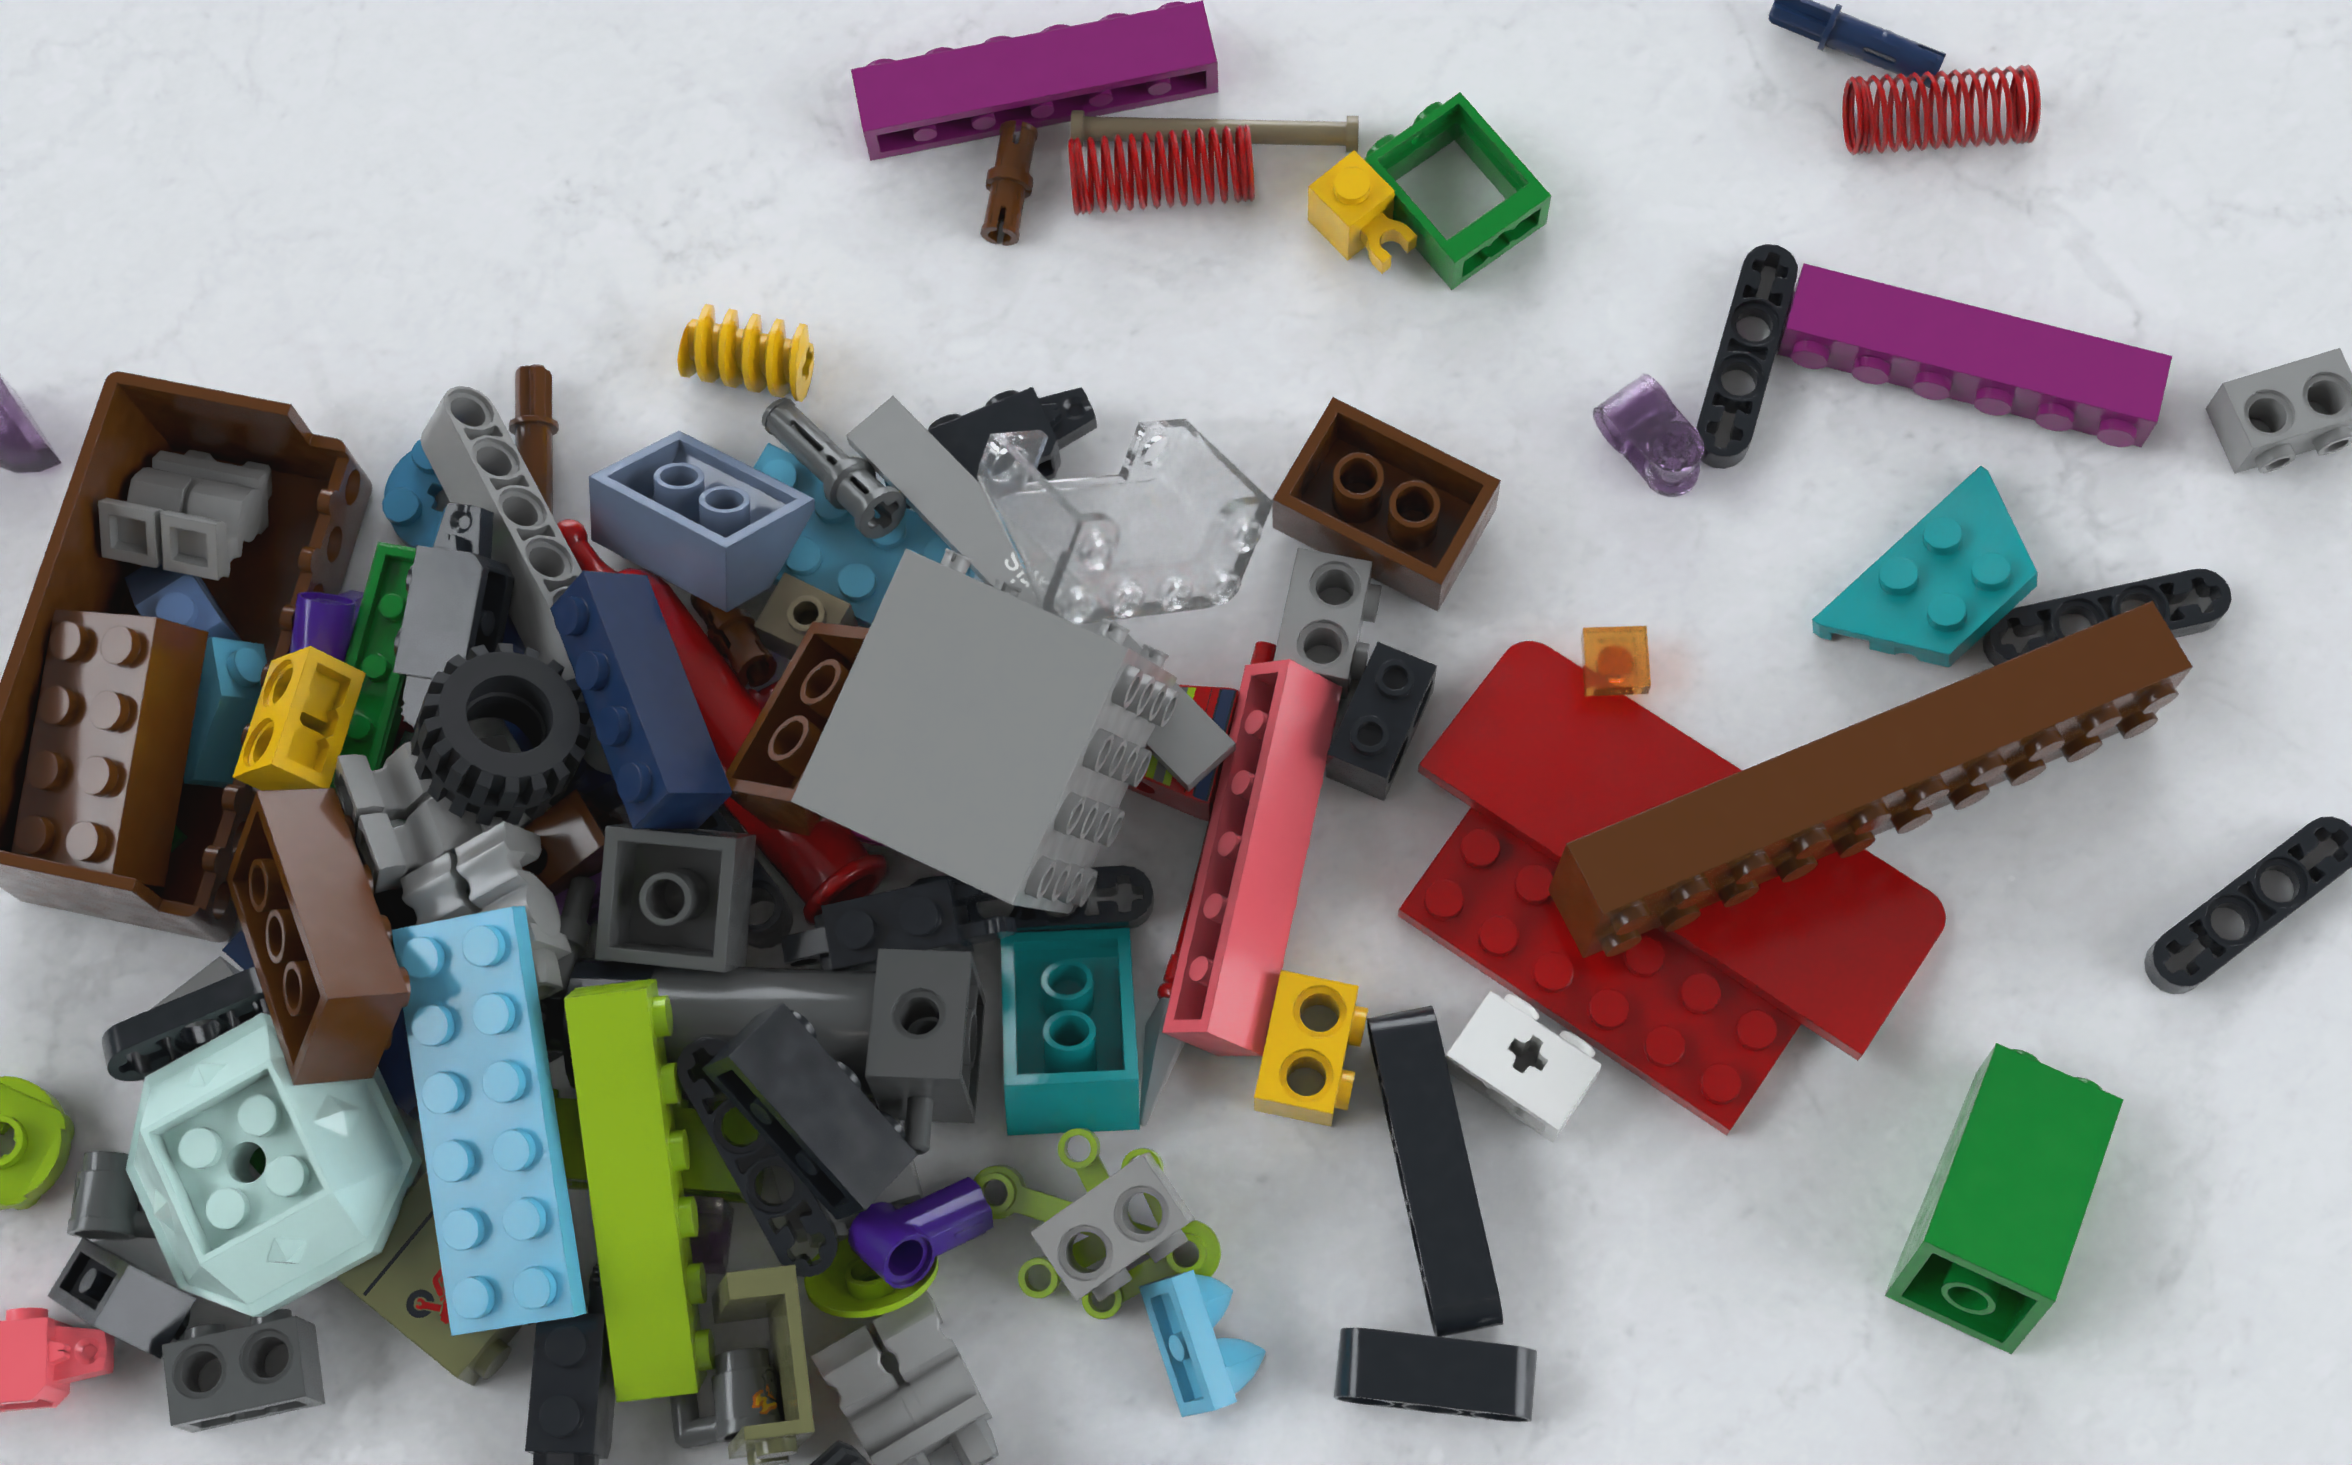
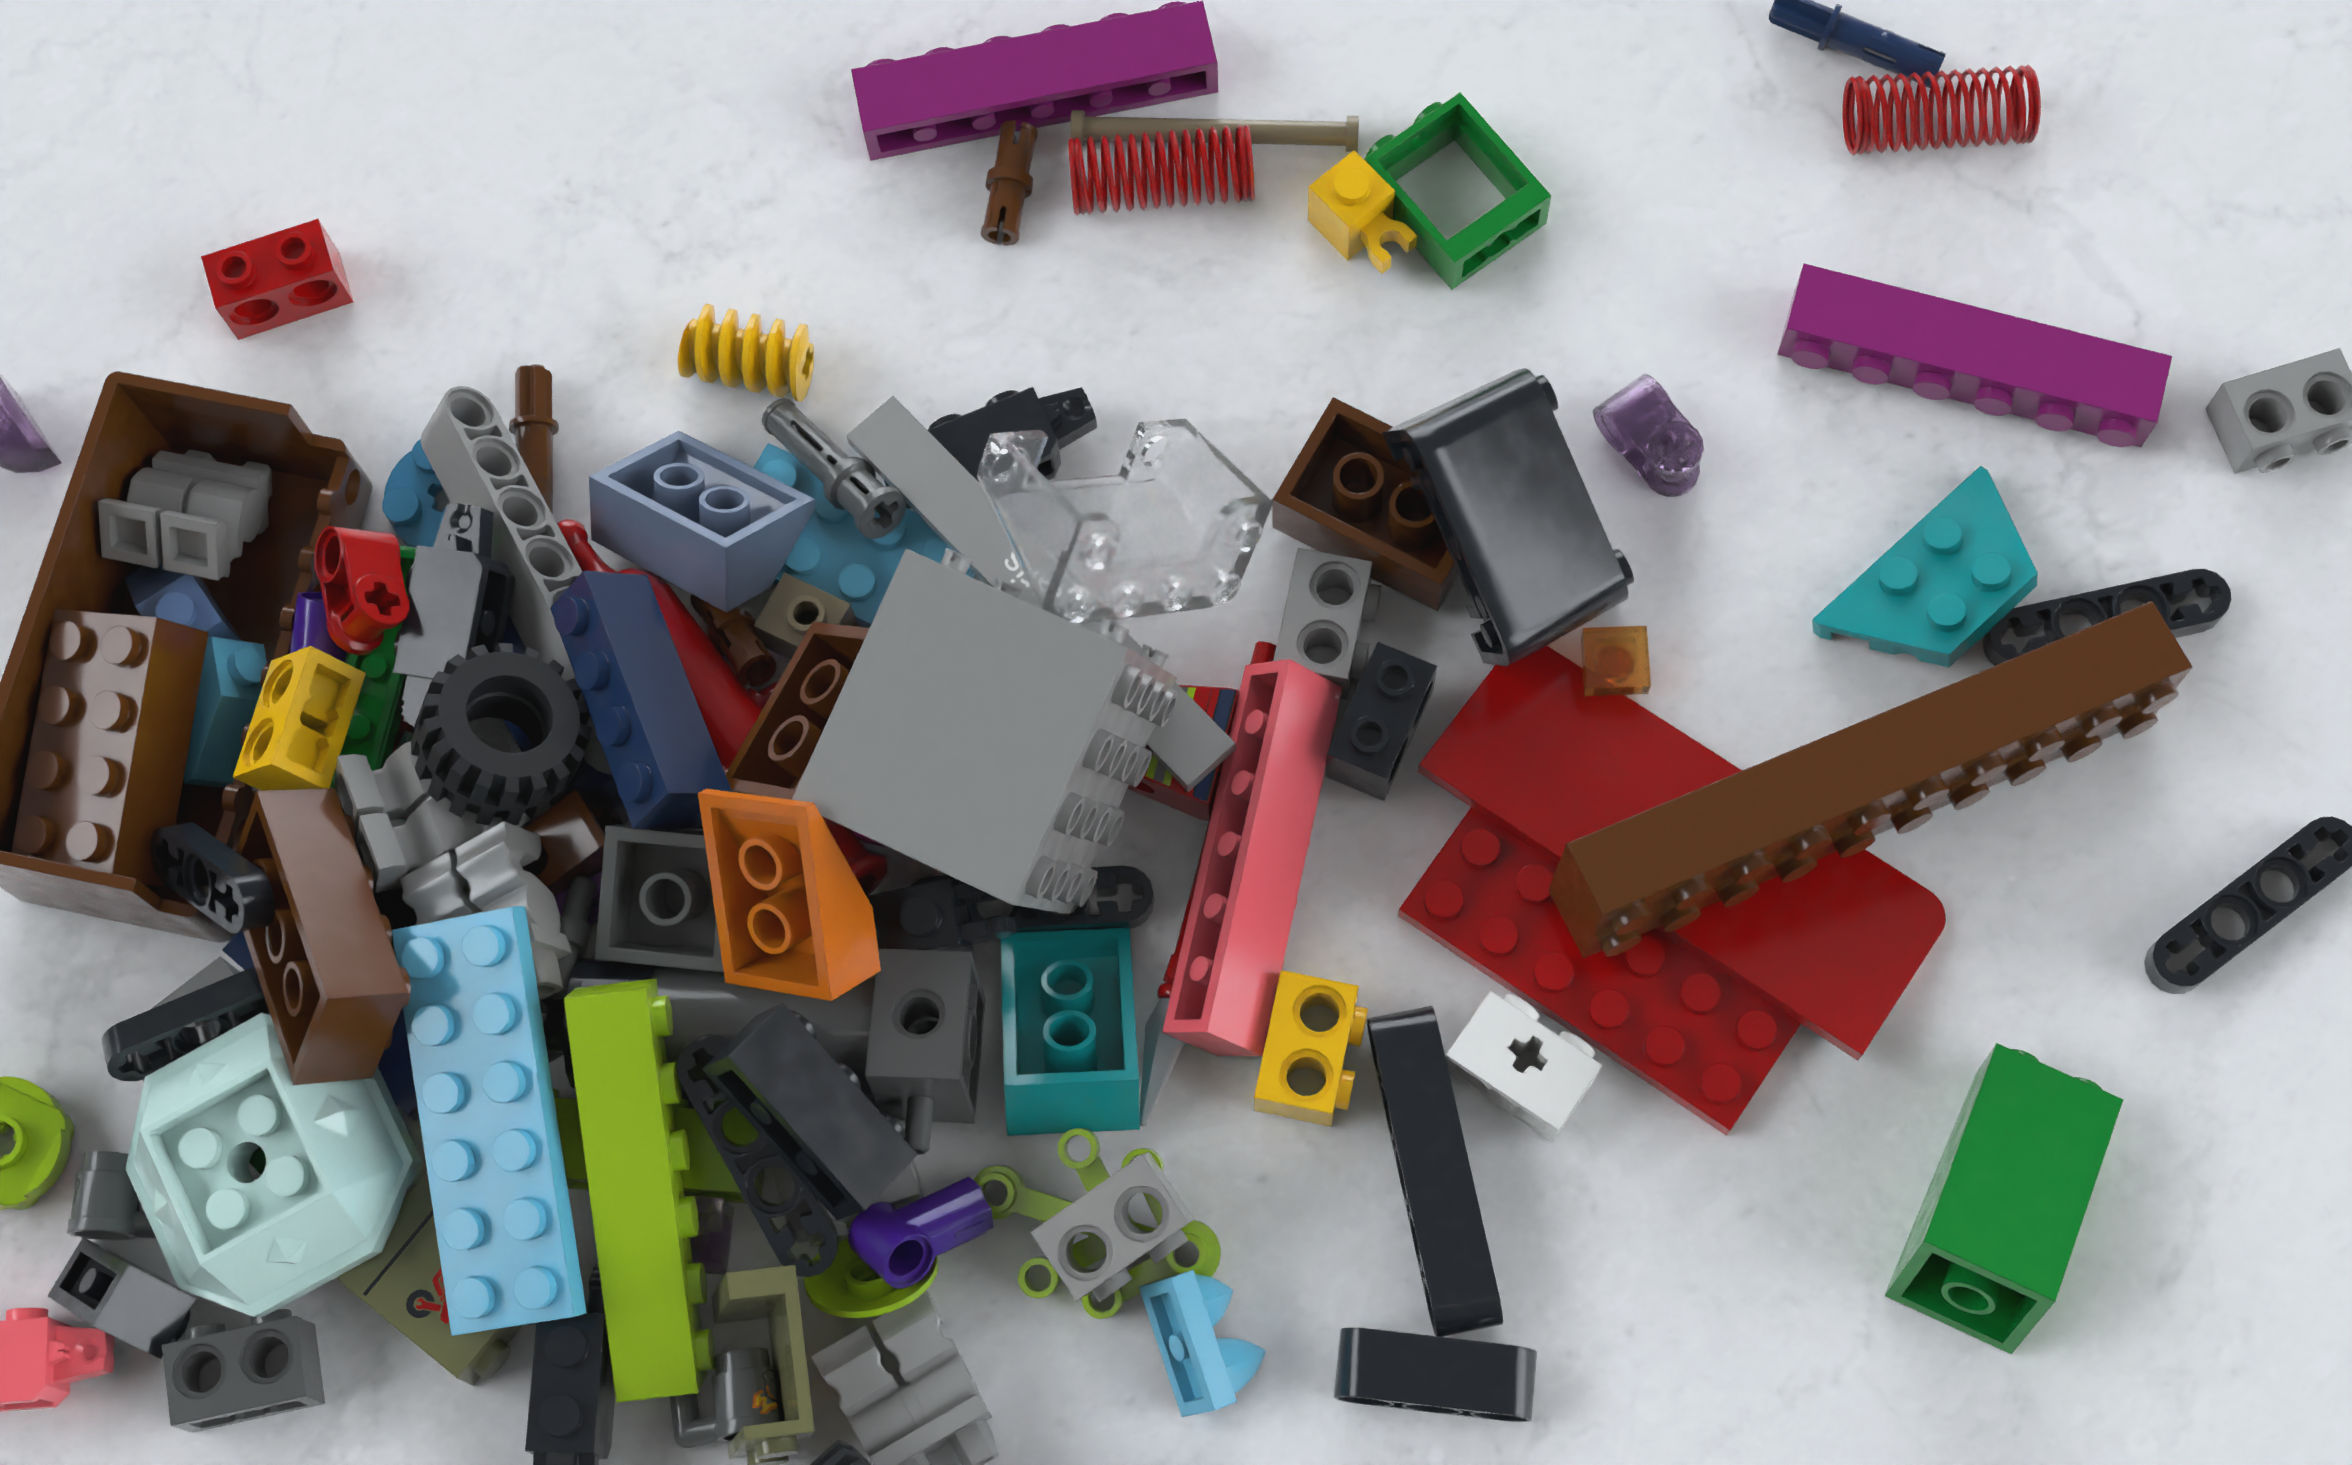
black beam [1693,244,1798,469] -> none
none -> black beam [151,822,275,934]
none -> red brick [201,219,354,340]
none -> red piece [314,526,409,655]
none -> orange slope [698,789,881,1001]
none -> black windscreen [1382,368,1634,666]

